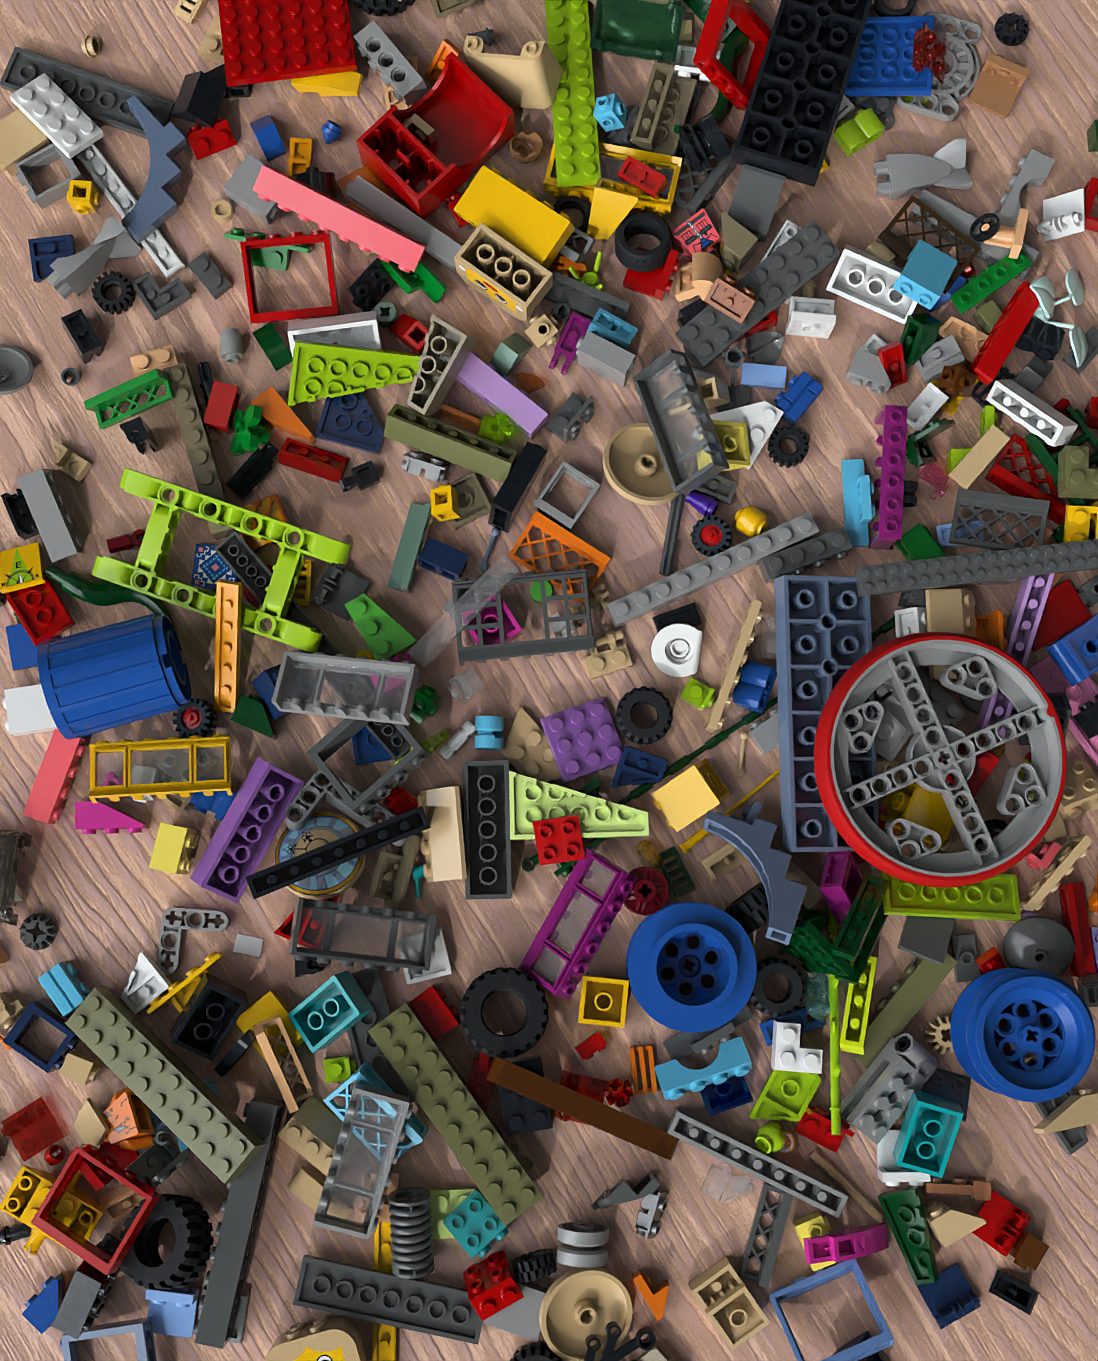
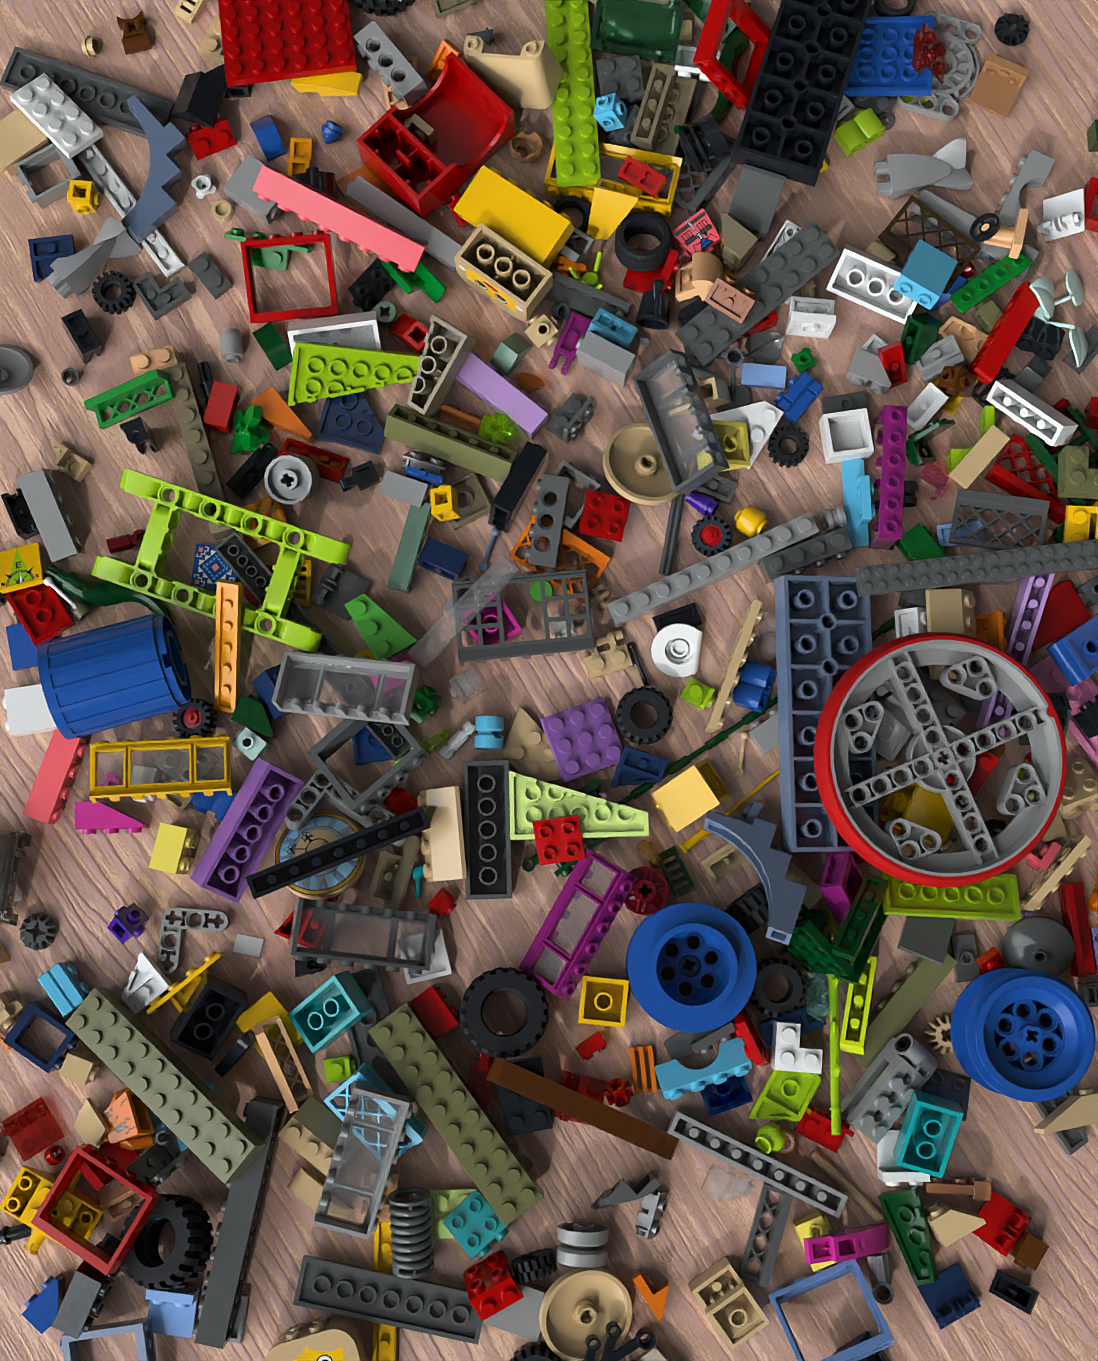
none -> hinge [44,577,91,621]
none -> dark purple brick [107,903,149,944]
none -> reddish brown piece [117,11,152,55]
none -> white plate [191,174,216,199]
none -> light aqua brick [232,727,271,762]
none -> light grey wheel [264,453,320,504]
none -> light grey hinge [379,470,431,508]
none -> blue piece [406,466,443,487]
none -> red plate [428,887,457,920]
none -> dark grey brick [526,474,571,569]
none -> red hinge [578,489,630,542]
none -> dark grey brick [595,55,644,107]
none -> light grey hinge [615,311,650,347]
none -> black hinge [627,642,649,686]
none -> black hat [636,279,671,330]
none -> red wing [733,1006,771,1067]
none -> green plate [791,347,817,373]
none -> white piece [819,408,874,464]
none -> dark grey plate [820,391,869,414]
none -> light grey wheel [823,506,847,531]
none -> light grey piece [866,1253,894,1305]

